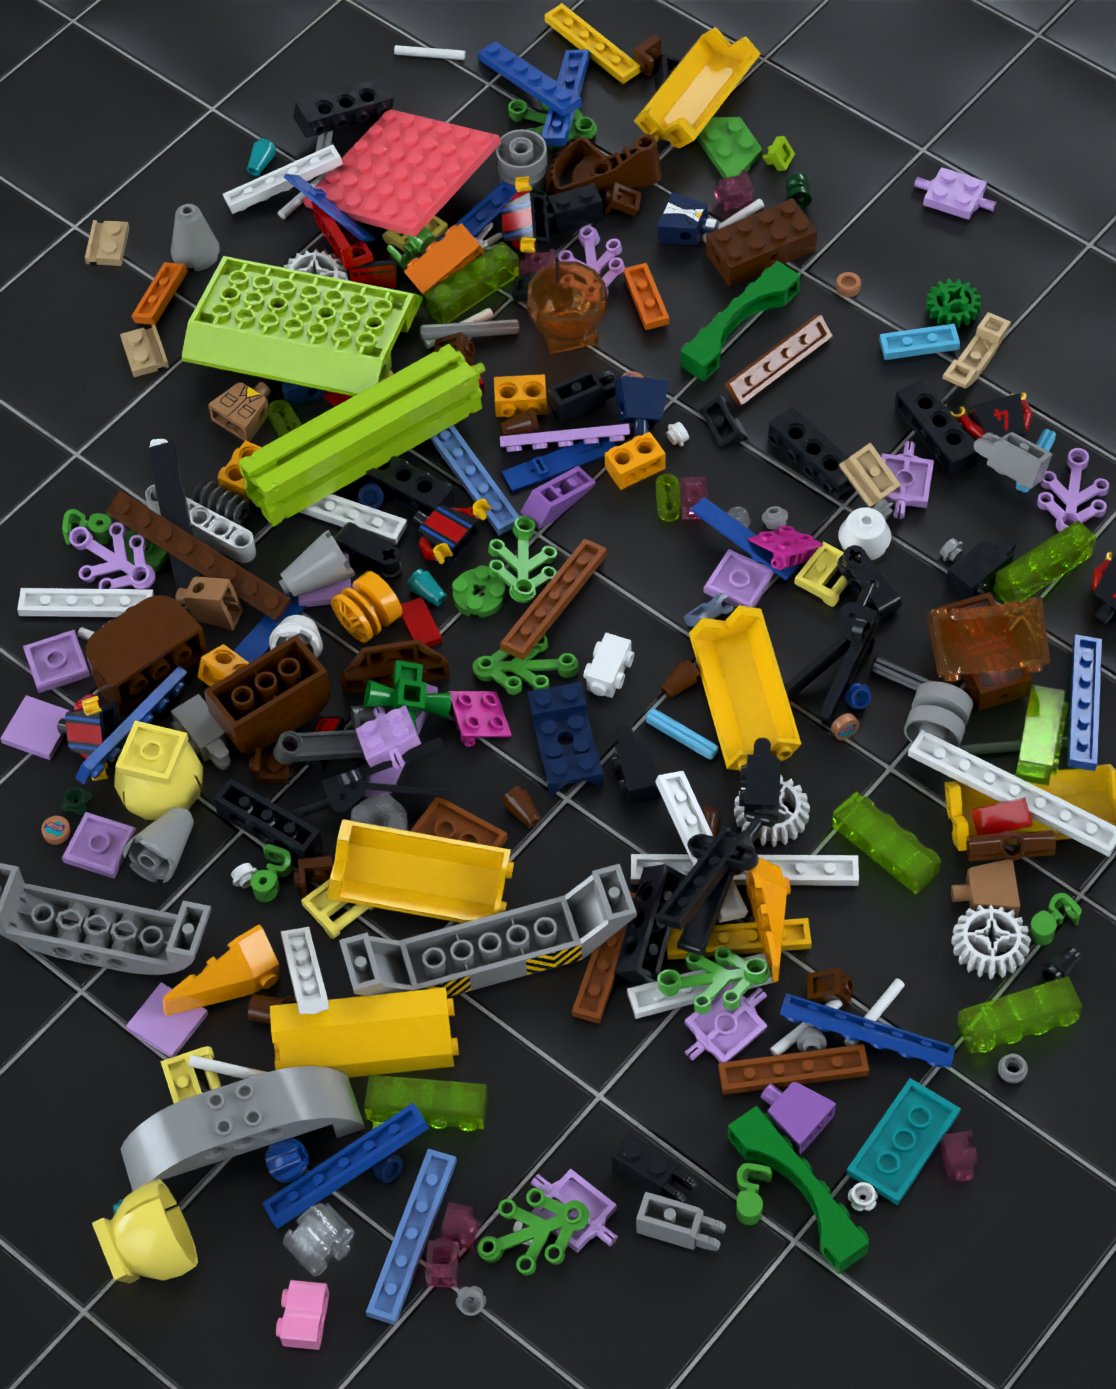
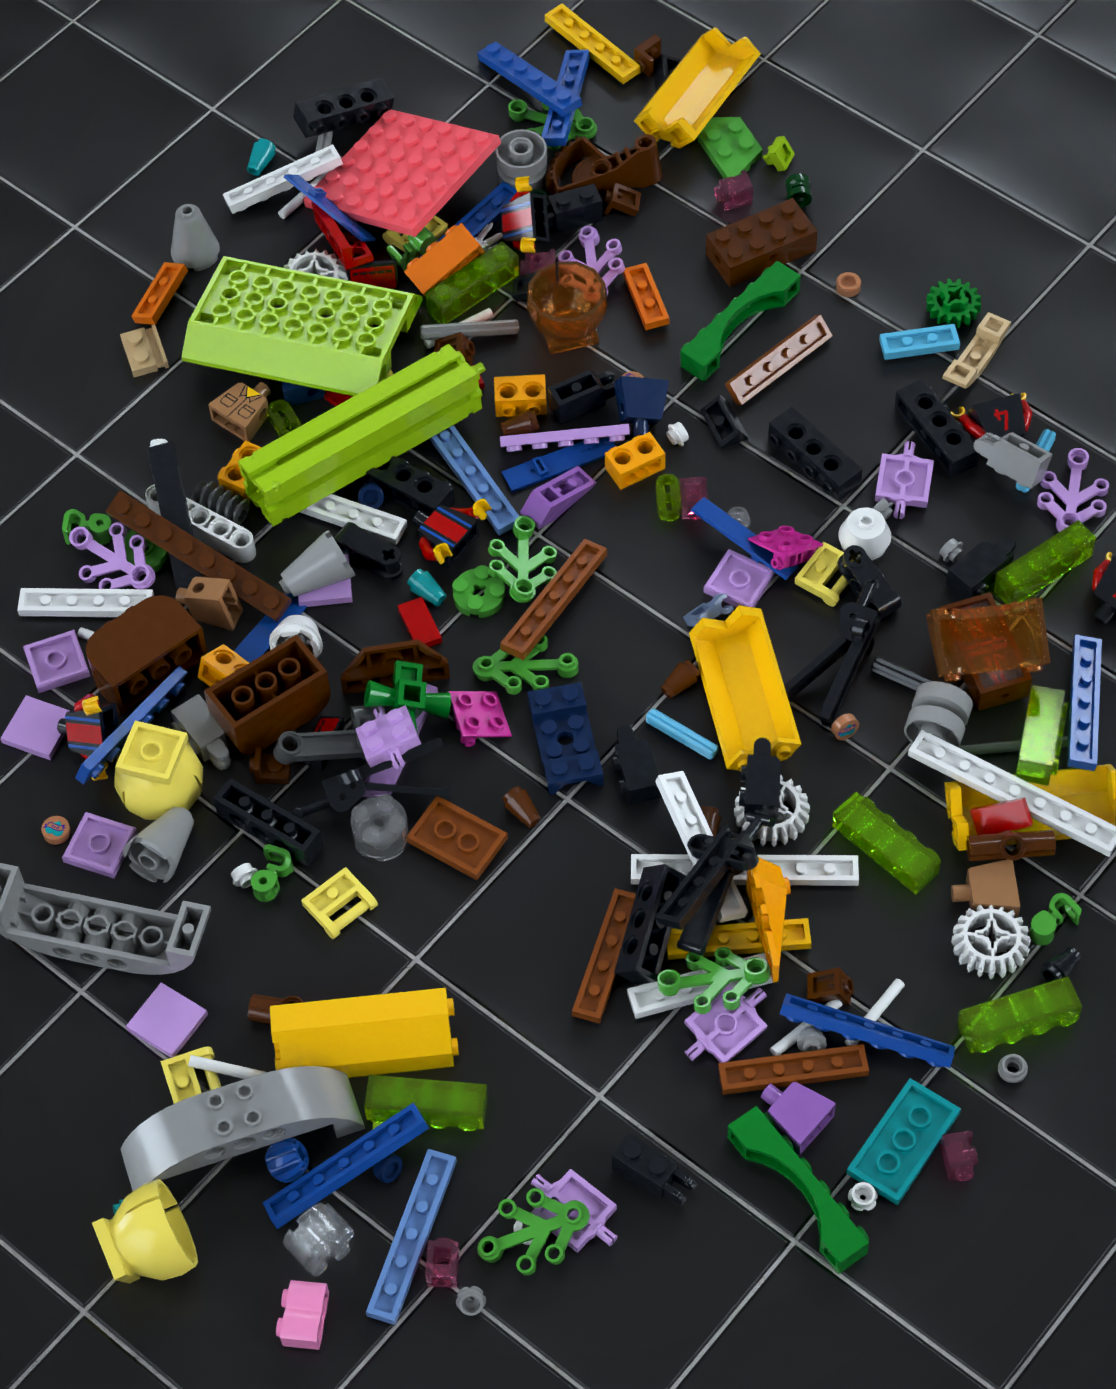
clear green plate [60,787,92,815] -> none
tan plate [85,220,130,266] -> none
light orange wedge [163,925,279,1016] -> none
white plate [281,927,329,1014] -> none
reddish brown bracket [294,856,334,896] -> none
yellow panel [328,819,514,923] -> none
light orange wheel [331,571,402,643] -> none
light grey slope [339,864,637,997] -> none
white bar [394,45,466,60] -> none
clear pink brick [441,1202,480,1250] -> none
white brick [583,633,634,698] -> none
light grey hinge [636,1192,726,1251] -> none
dark blue torso [657,192,719,245] -> none
white bar [702,199,764,243] -> none
bright green leg [736,1163,772,1225] -> none
light grey plate [762,506,788,530] -> none
tan plate [839,442,901,508] -> none
blue plate [845,683,871,709] -> none
lavender plate [914,167,996,220] -> none

